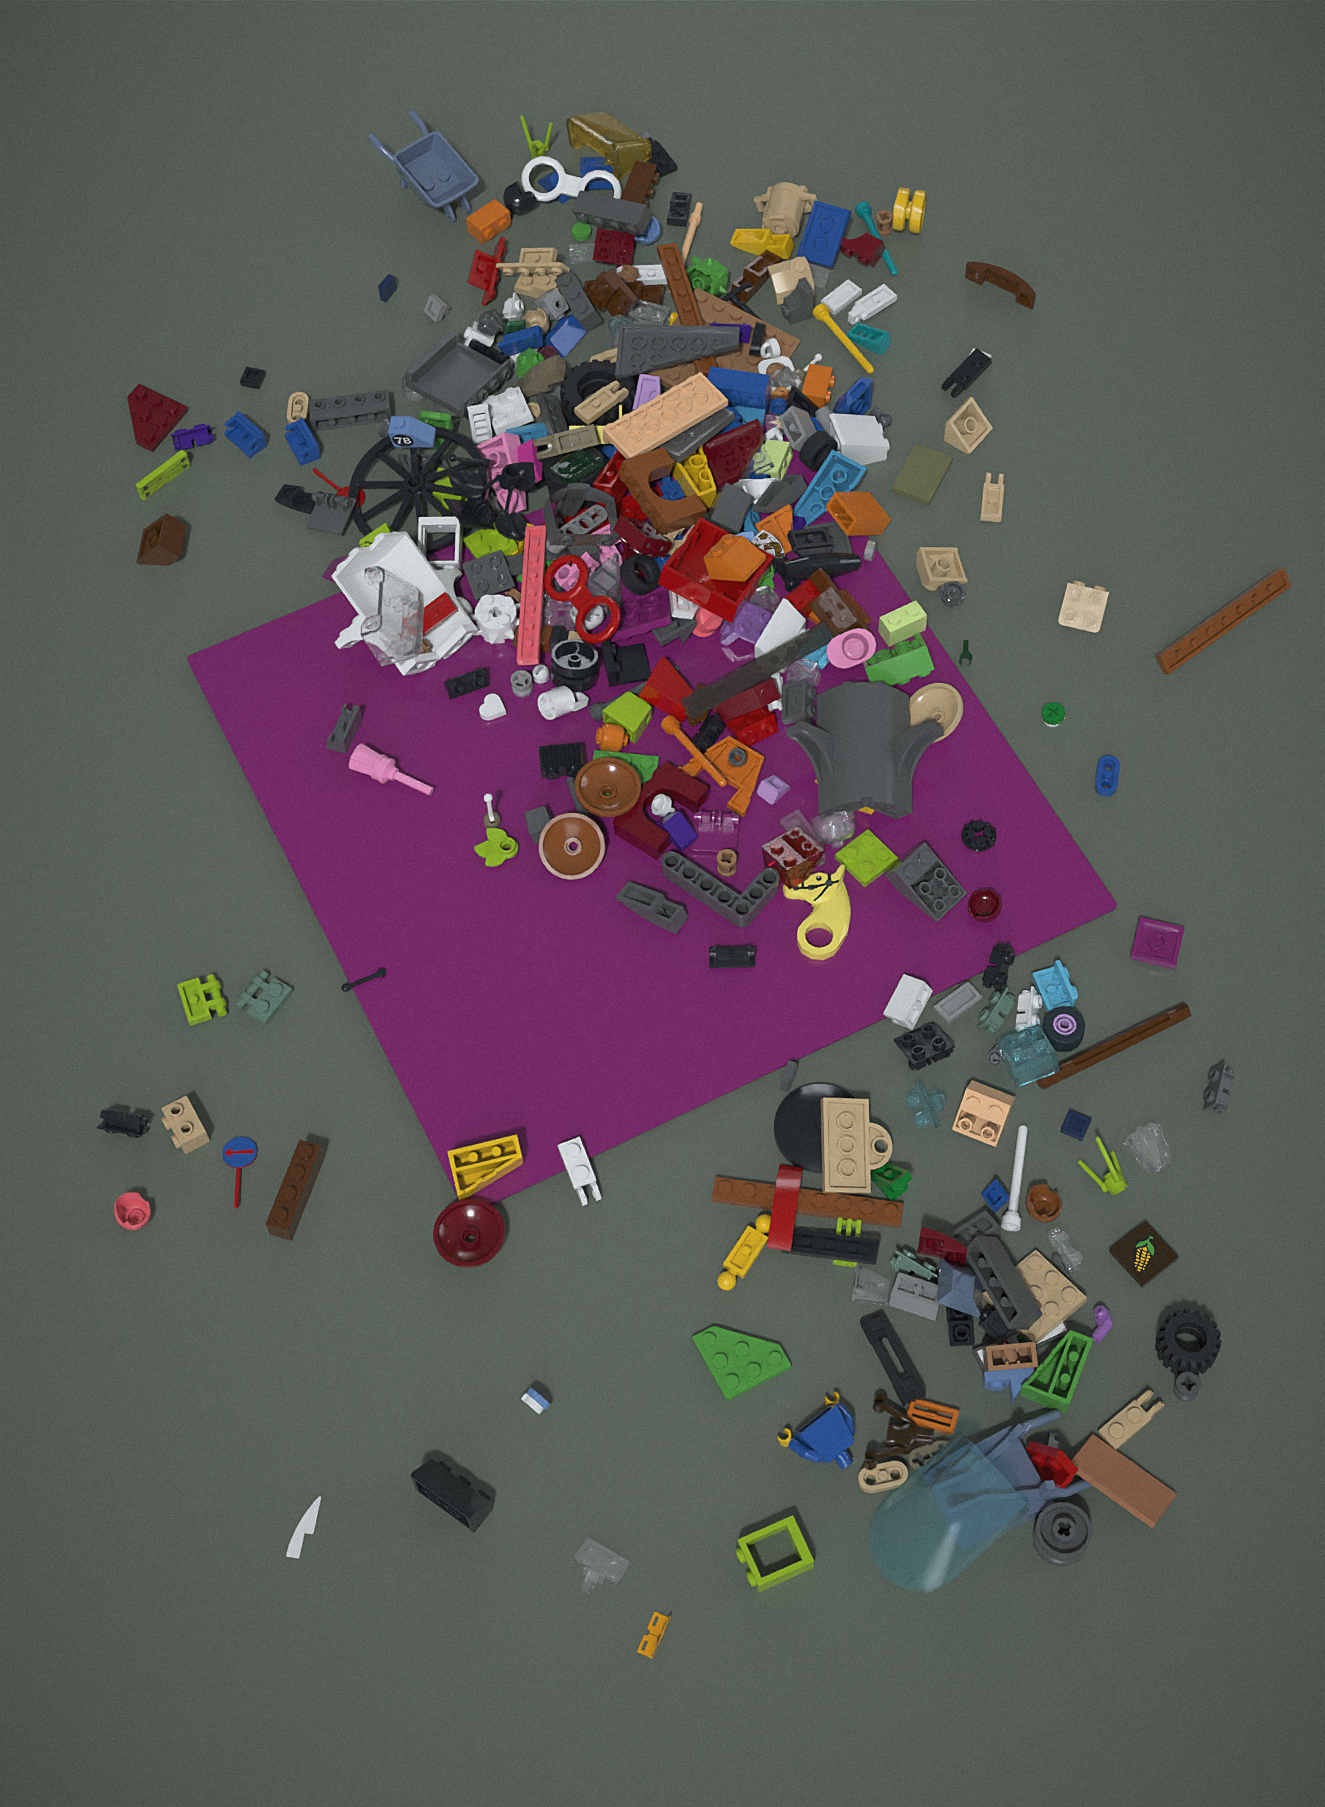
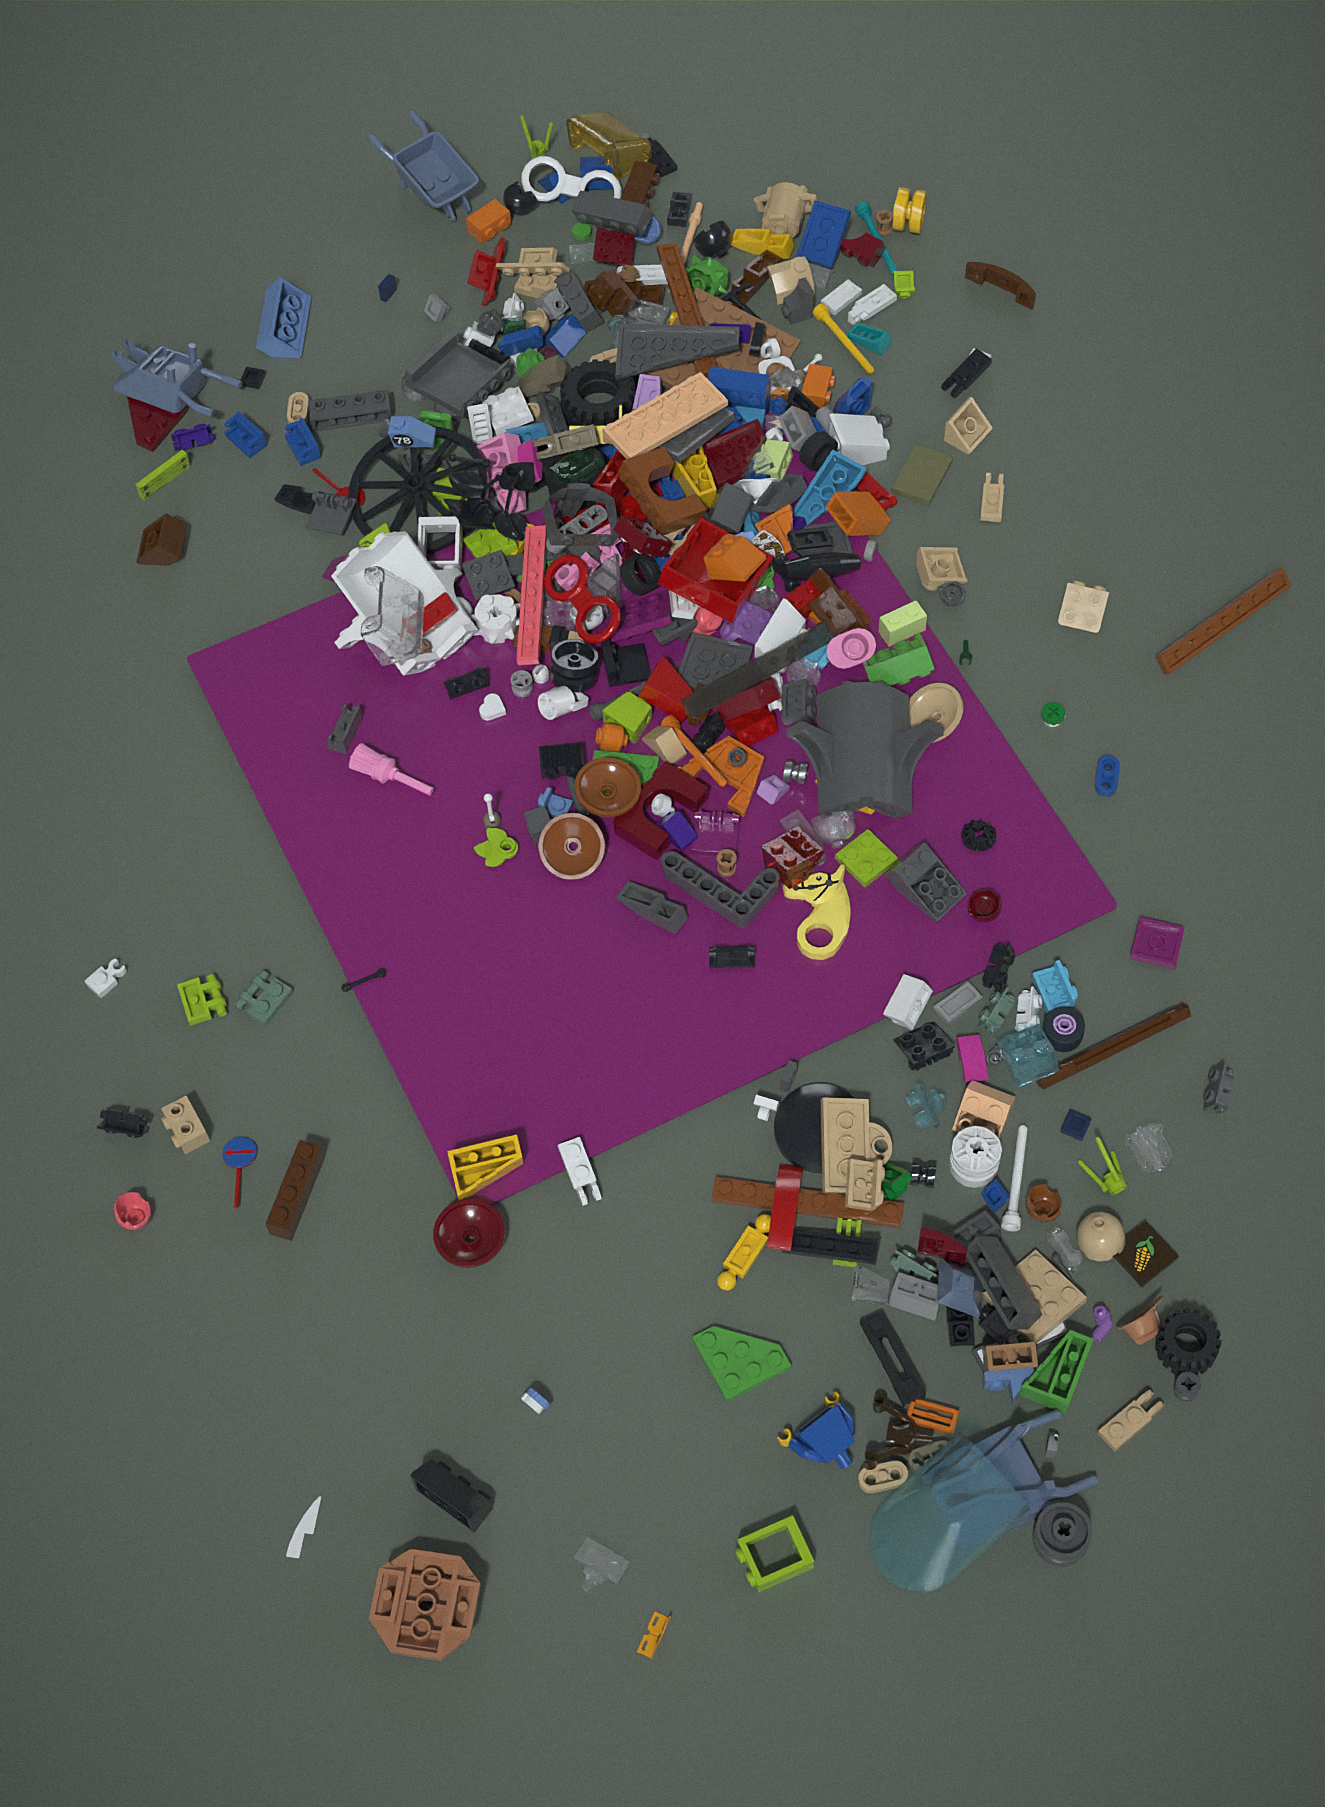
tan hinge [574,381,629,425] -> none
red bracket [1025,1441,1079,1489] -> none
nougat tile [1072,1434,1177,1529] -> none
none -> white plate [85,958,127,998]
none -> sand blue piece [111,338,242,418]
none -> medium blue slope [256,277,311,358]
none -> nougat piece [369,1549,481,1661]
none -> medium blue bracket [538,787,573,819]
none -> tan slope [642,726,687,765]
none -> dark grey plate [678,632,754,699]
none -> black cylinder [693,220,732,258]
none -> white tile [753,1095,781,1121]
none -> flat silver wheel [783,760,809,785]
none -> tan bracket [845,1159,885,1211]
none -> red plate [854,471,897,512]
none -> lime bracket [893,270,915,299]
none -> black wheel [910,1162,936,1188]
none -> white wheel [949,1126,1002,1188]
none -> dark pink slope [956,1035,988,1083]
none -> tan cylinder [1077,1212,1126,1261]
none -> nougat piece [1116,1295,1164,1345]

